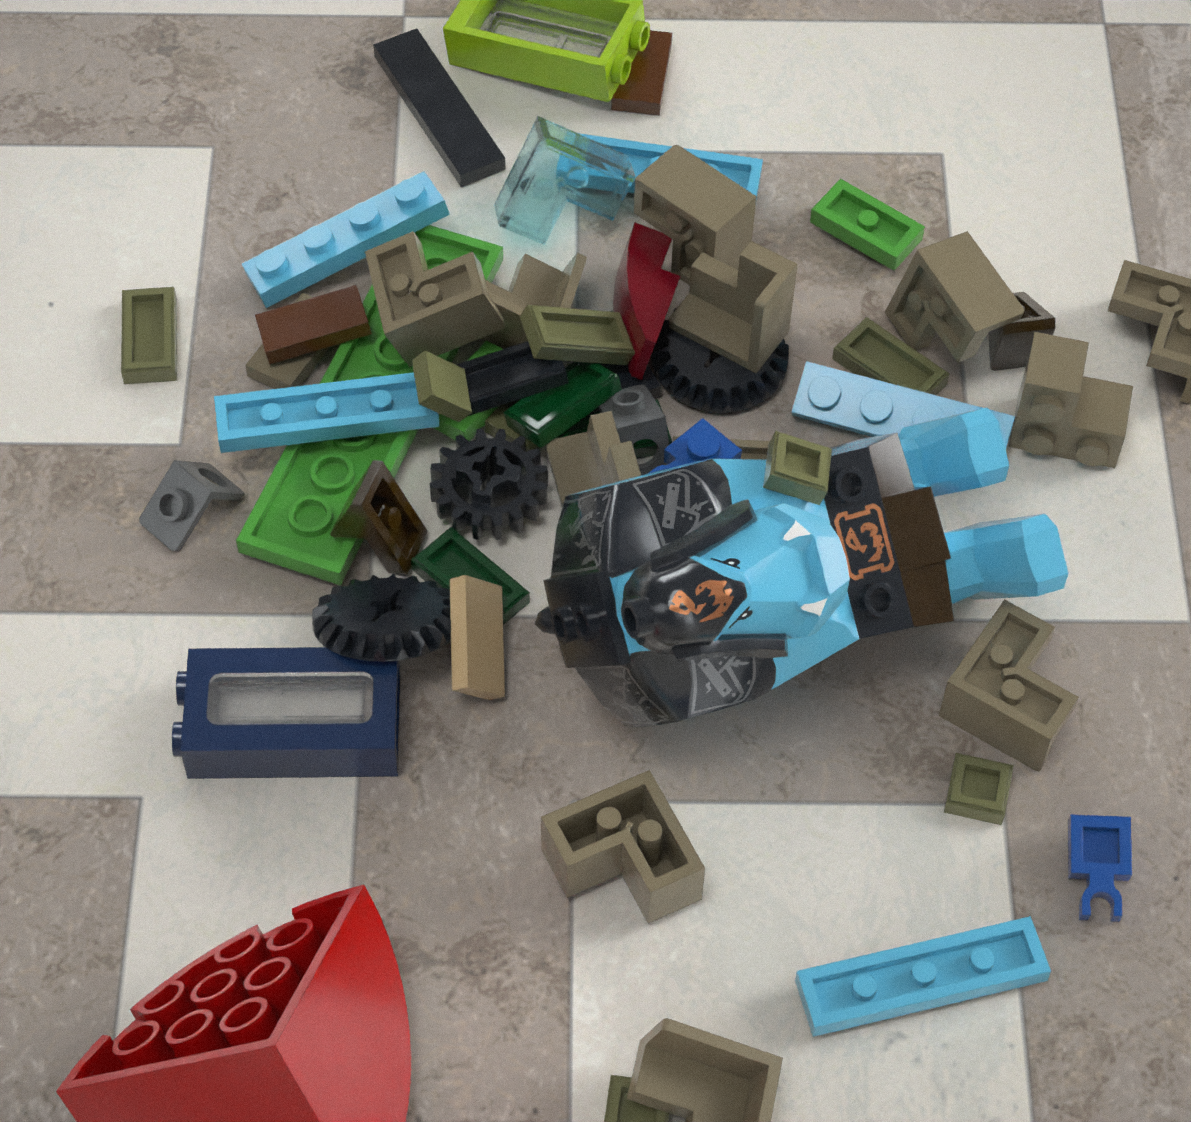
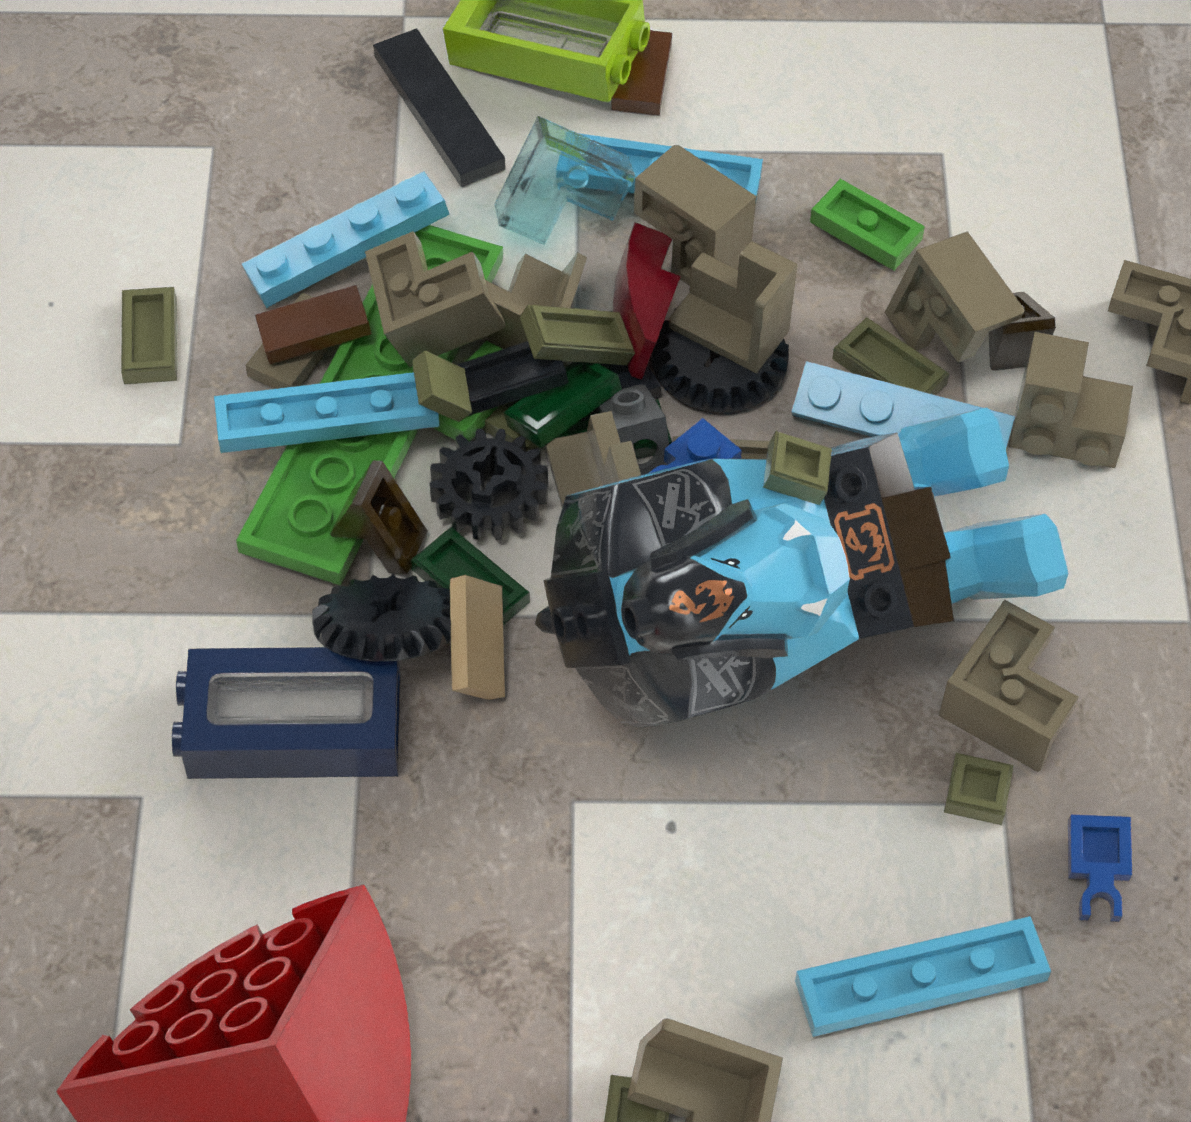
dark grey bracket [139,460,245,551] -> none
dark tan brick [541,770,705,924] -> none

